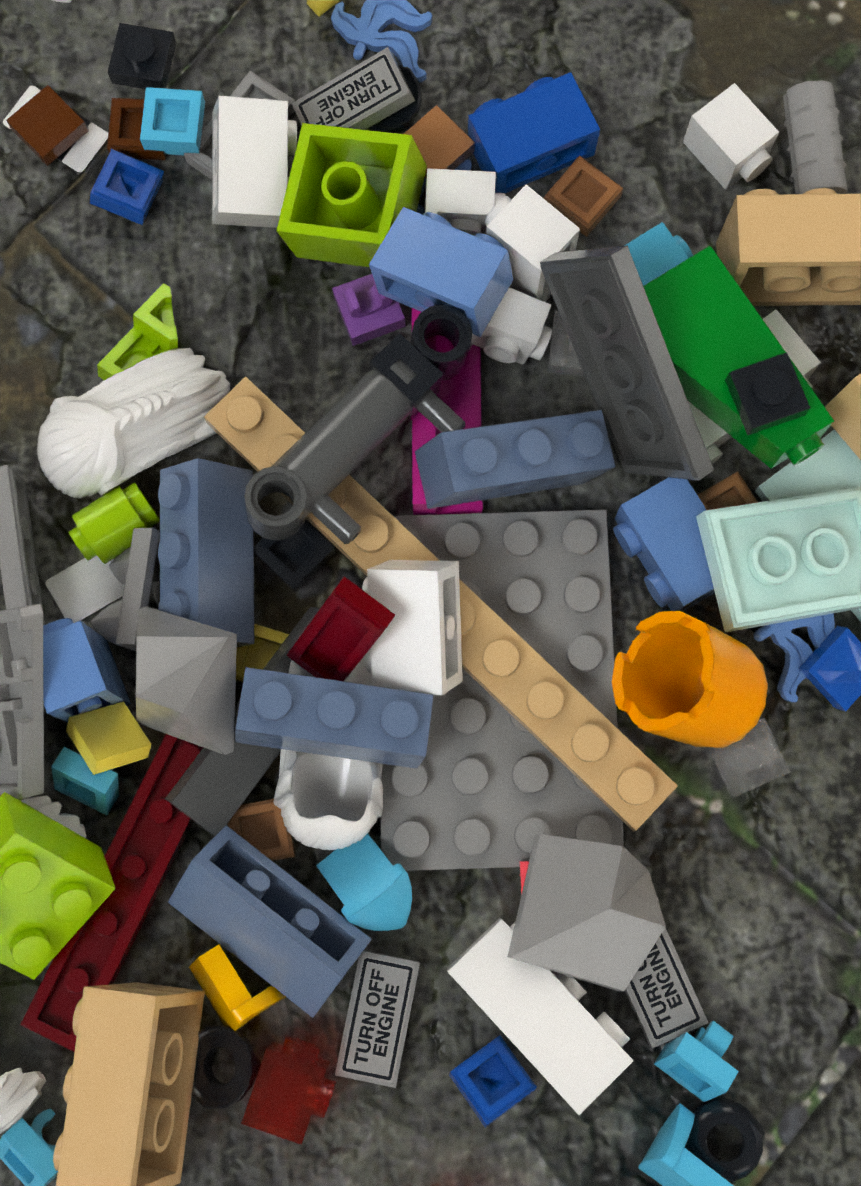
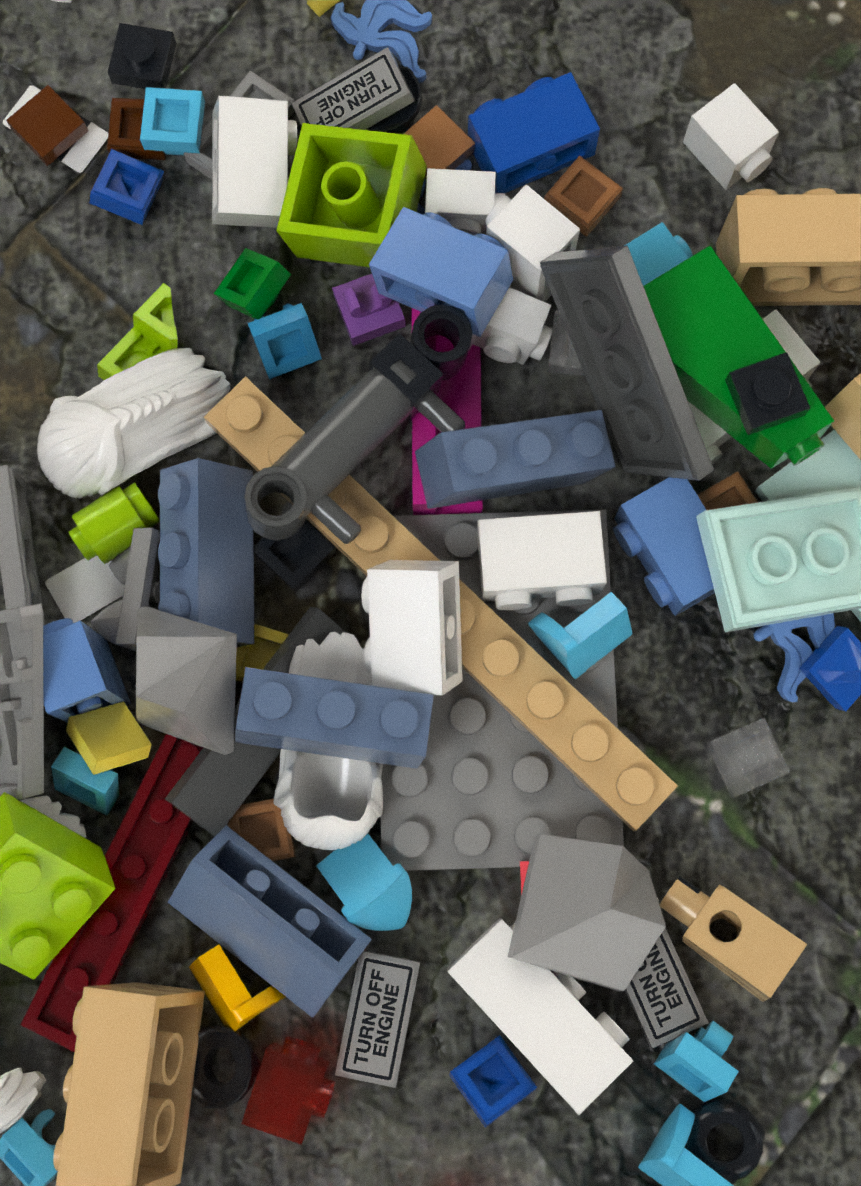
dark red tile [286,576,395,682] -> none
light orange cylinder [611,611,768,748] -> none
light grey axle [783,80,848,194] -> none
none -> green plate [214,248,291,320]
none -> dark azure tile [248,303,322,379]
none -> white brick [477,511,607,610]
none -> medium azure tile [528,592,633,679]
none -> tan torso [660,876,807,1002]

